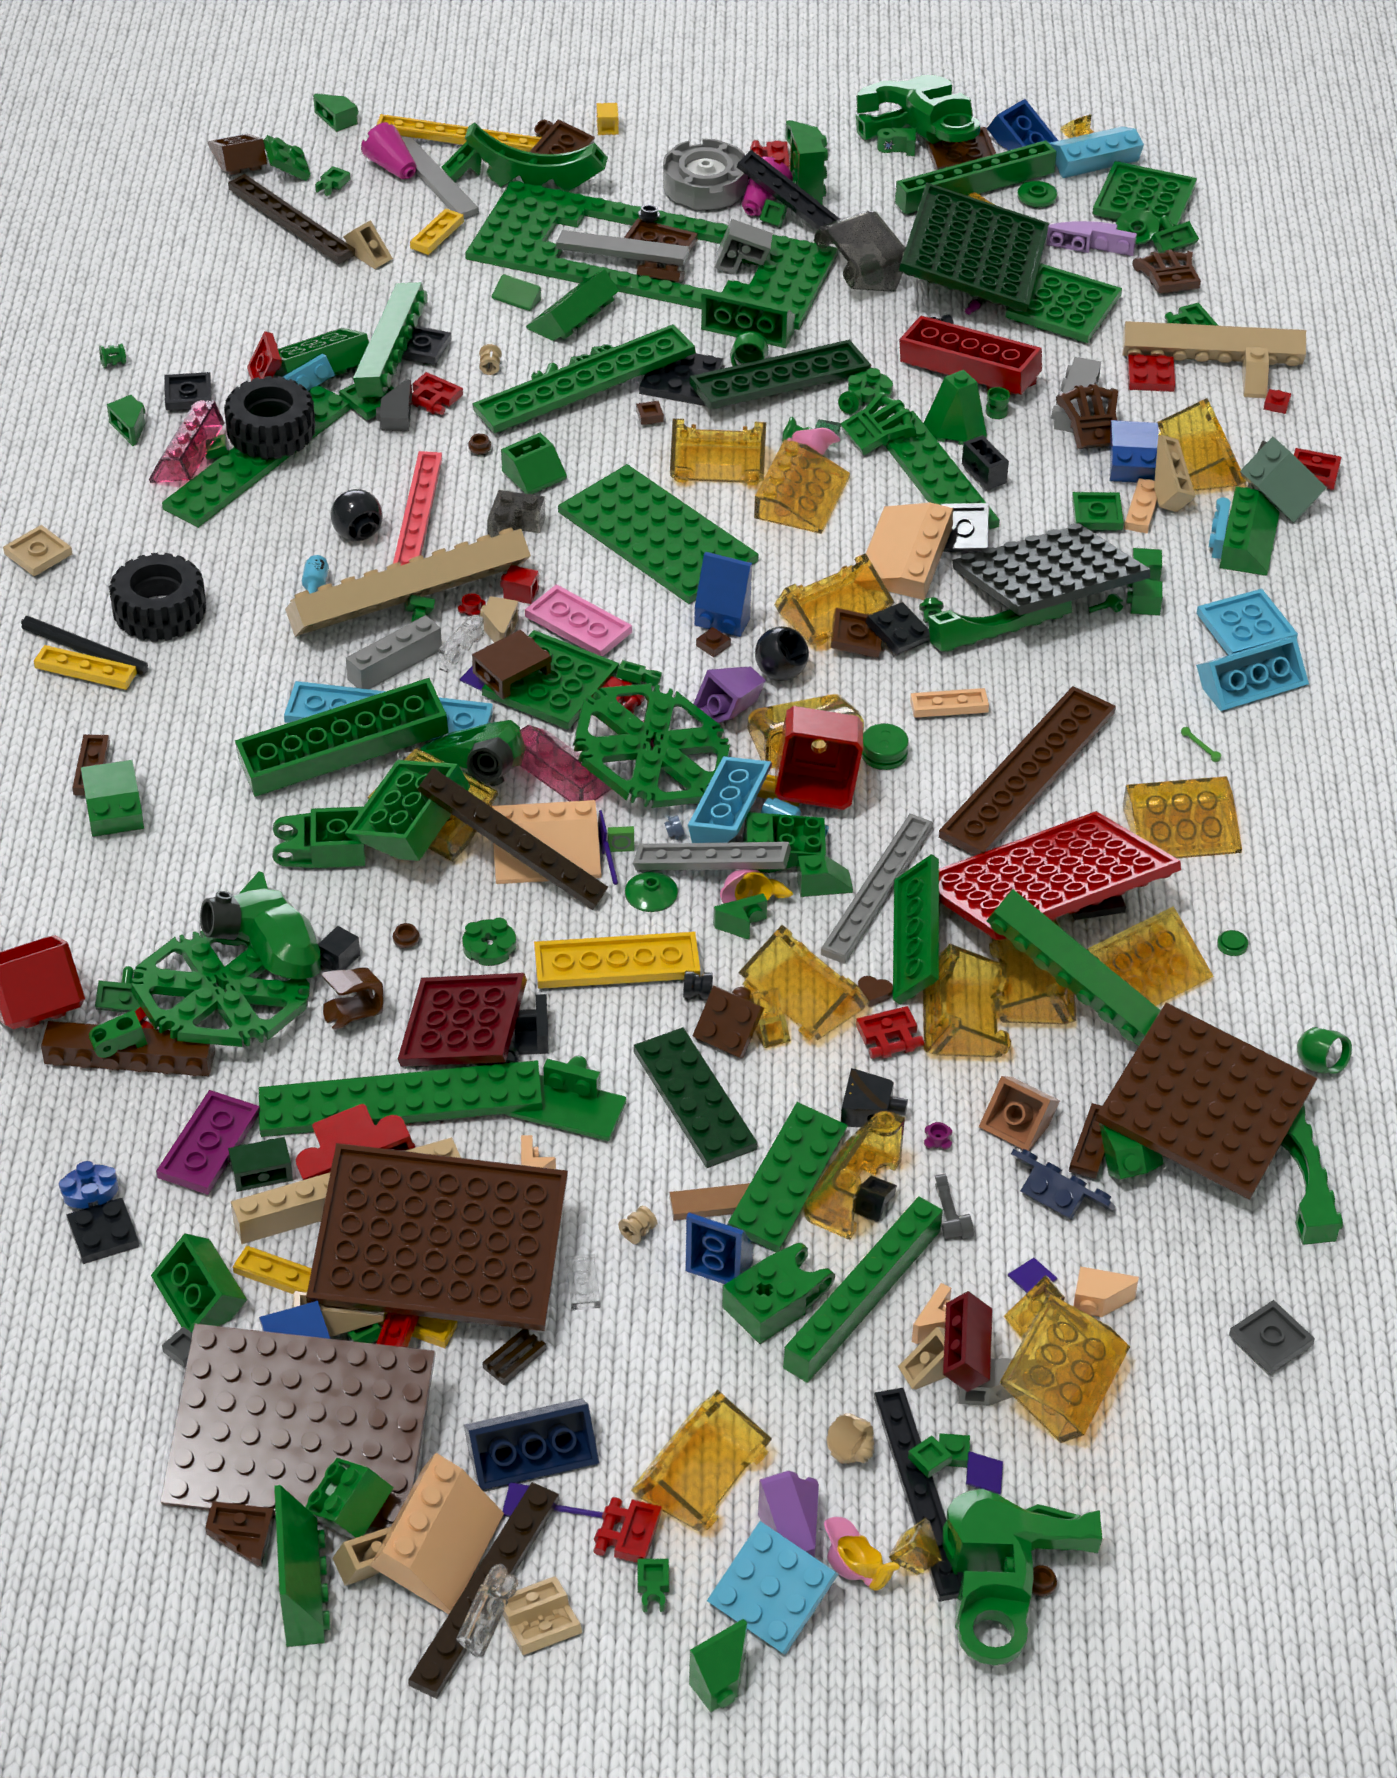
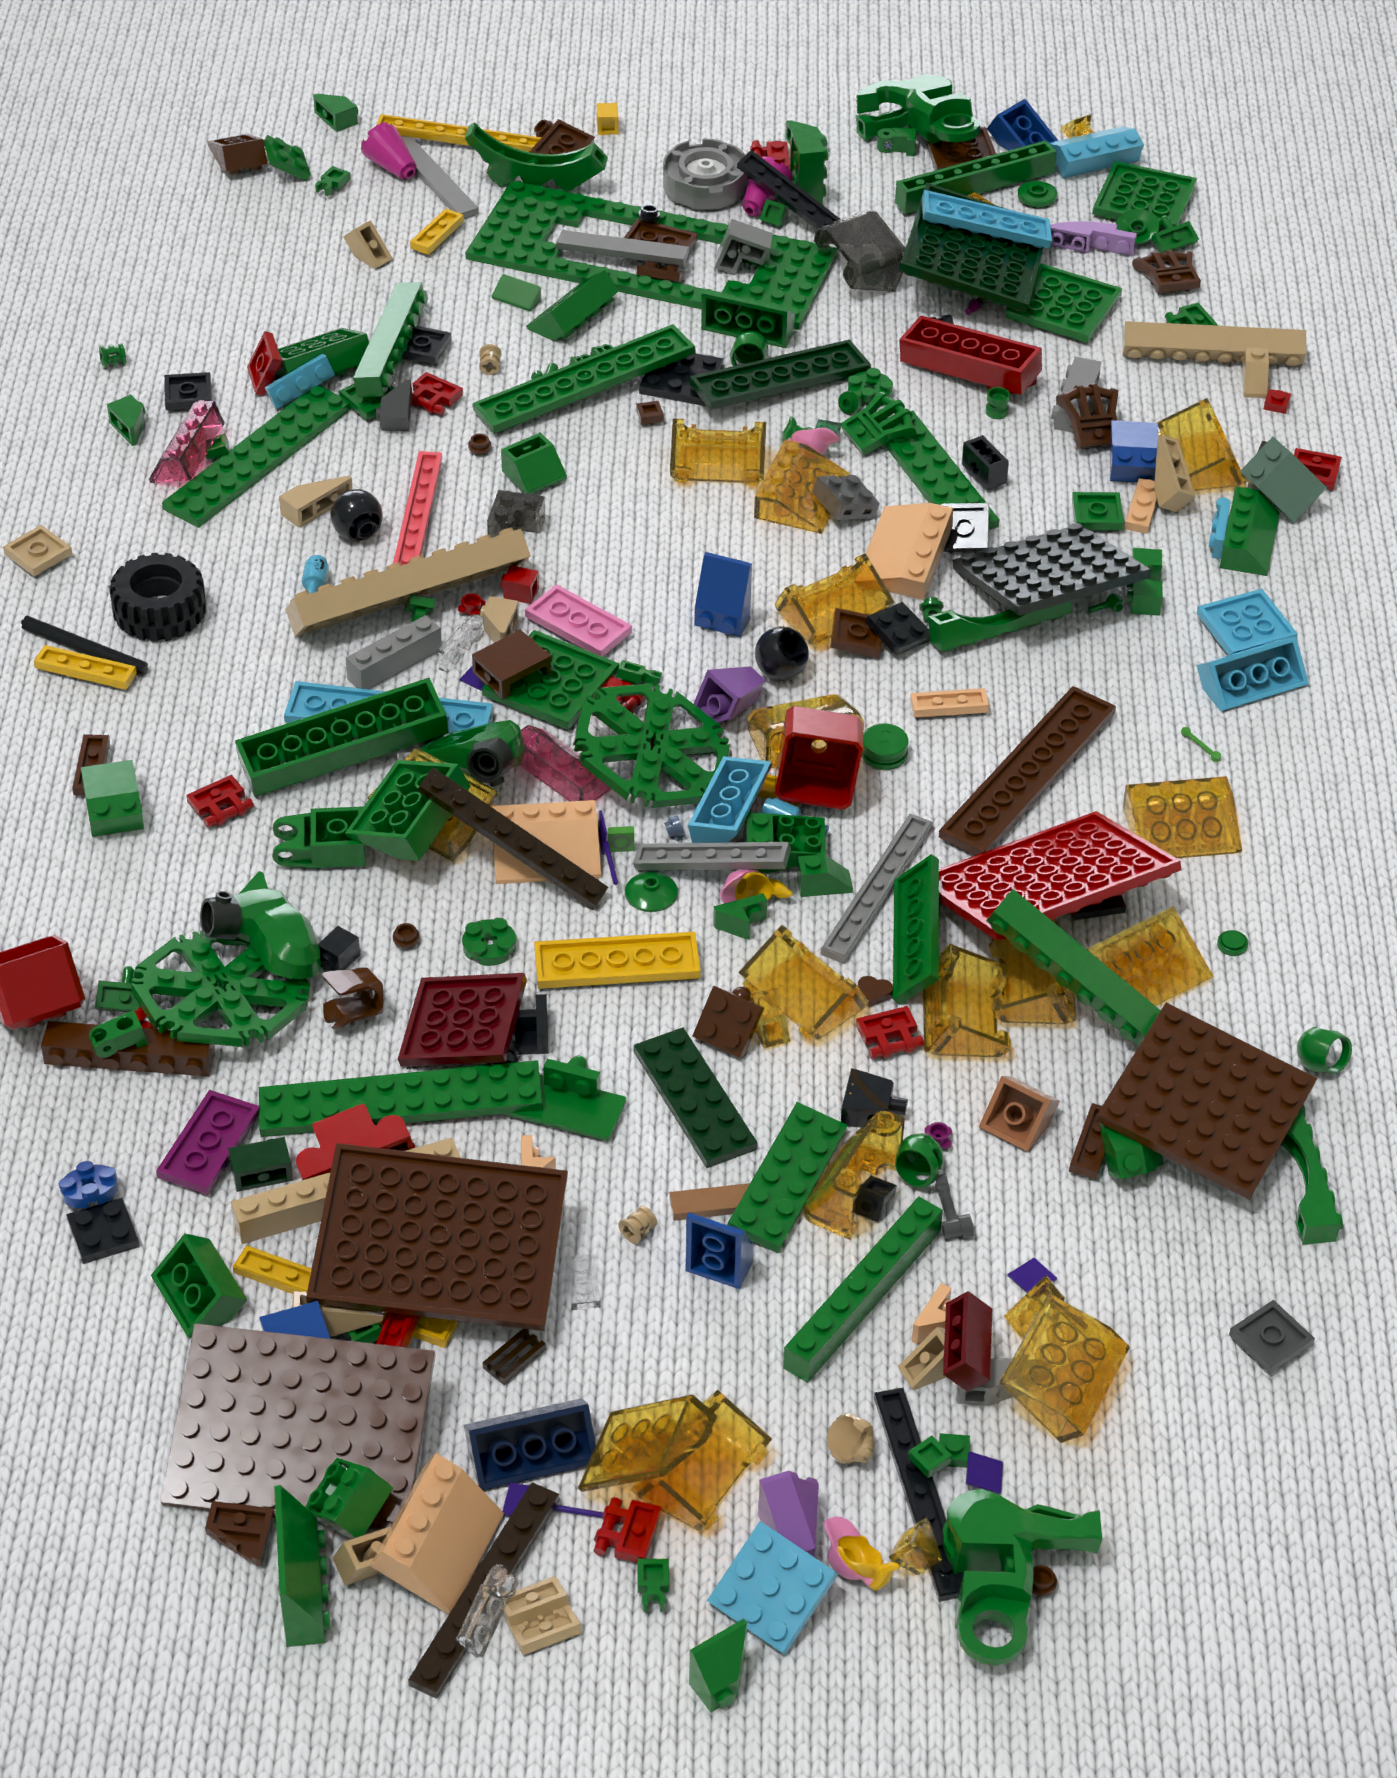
dark grey plate [162,1327,193,1368] -> none
black tyre [224,376,316,459] -> none
dark brown plate [228,174,355,264] -> none
green slope [441,141,482,182] -> none
green plate [558,464,759,604] -> none
black wheel [683,971,713,1000] -> none
reddish brown plate [696,627,731,657] -> none
green brick [722,1243,835,1344] -> none
green slope [924,370,987,445] -> none
dark blue bracket [1011,1149,1115,1220] -> none
light nougat slope [1073,1266,1139,1317] -> none
red plate [1127,354,1175,392] -> none
none -> red plate [186,774,254,828]
none -> tan slope [279,475,353,528]
none -> clear yellow slope [578,1394,717,1492]
none -> flat silver piece [812,475,880,520]
none -> green helmet [895,1133,944,1188]
none -> medium azure plate [922,190,1052,249]

